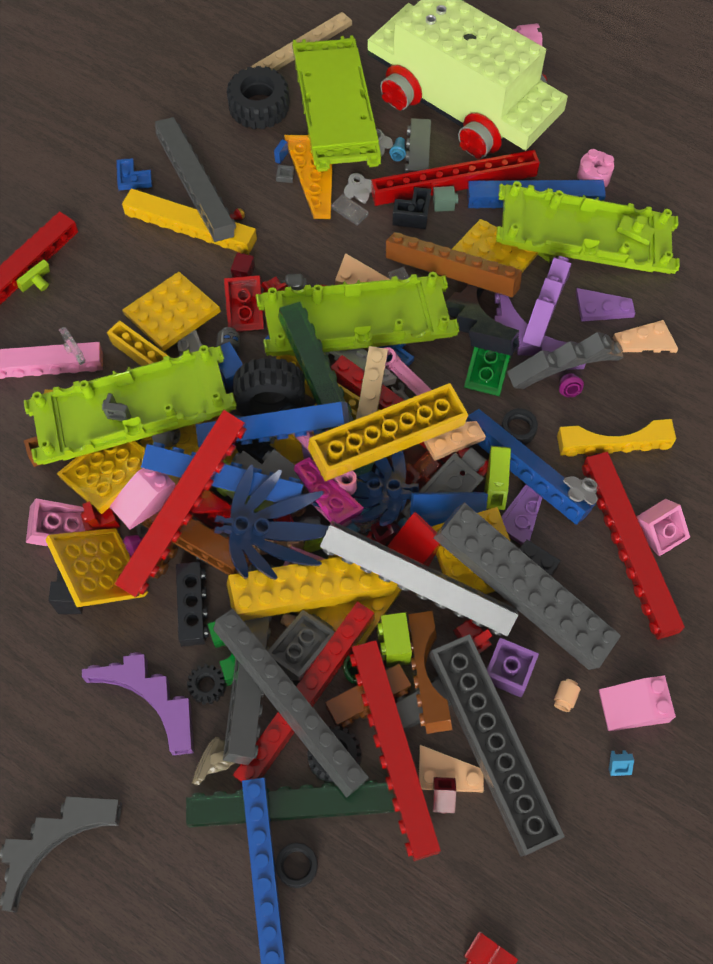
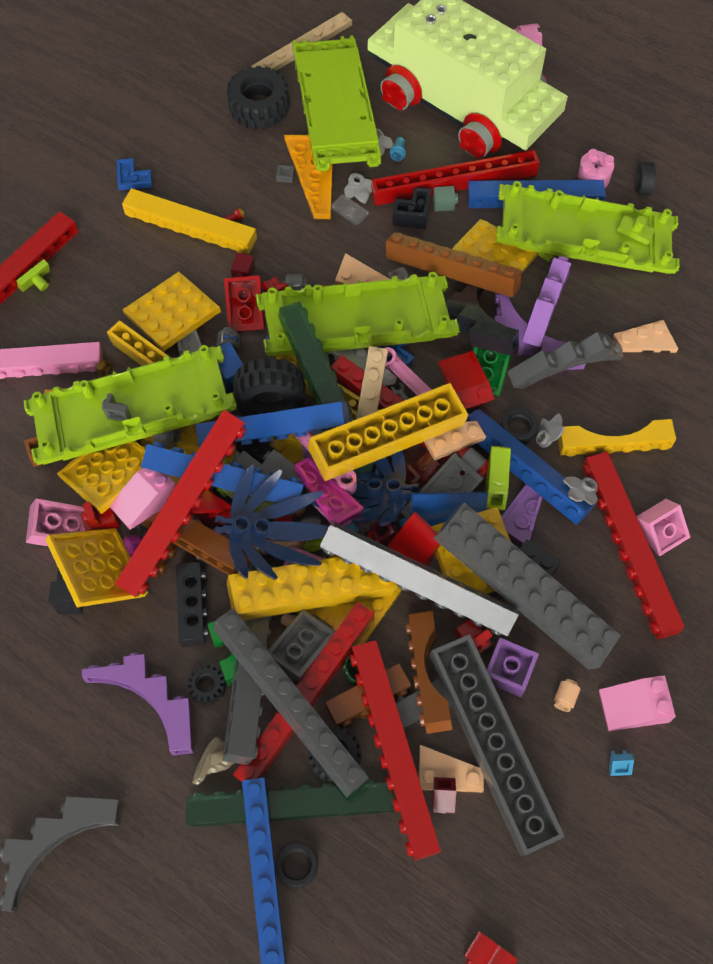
clear plate [58,327,86,365] -> none
dark grey brick [155,117,236,242] -> none
blue tile [274,139,288,164] -> none
lime brick [377,613,412,667] -> none
dark grey brick [405,118,431,173] -> none
magenta cone [559,373,584,397] -> none
medium lavender wing [575,288,635,321] -> none
none -> pearl gold tile [95,360,113,378]
none -> red slope [438,351,494,411]
none -> light grey plate [536,413,564,448]
none -> black tyre [635,162,656,195]

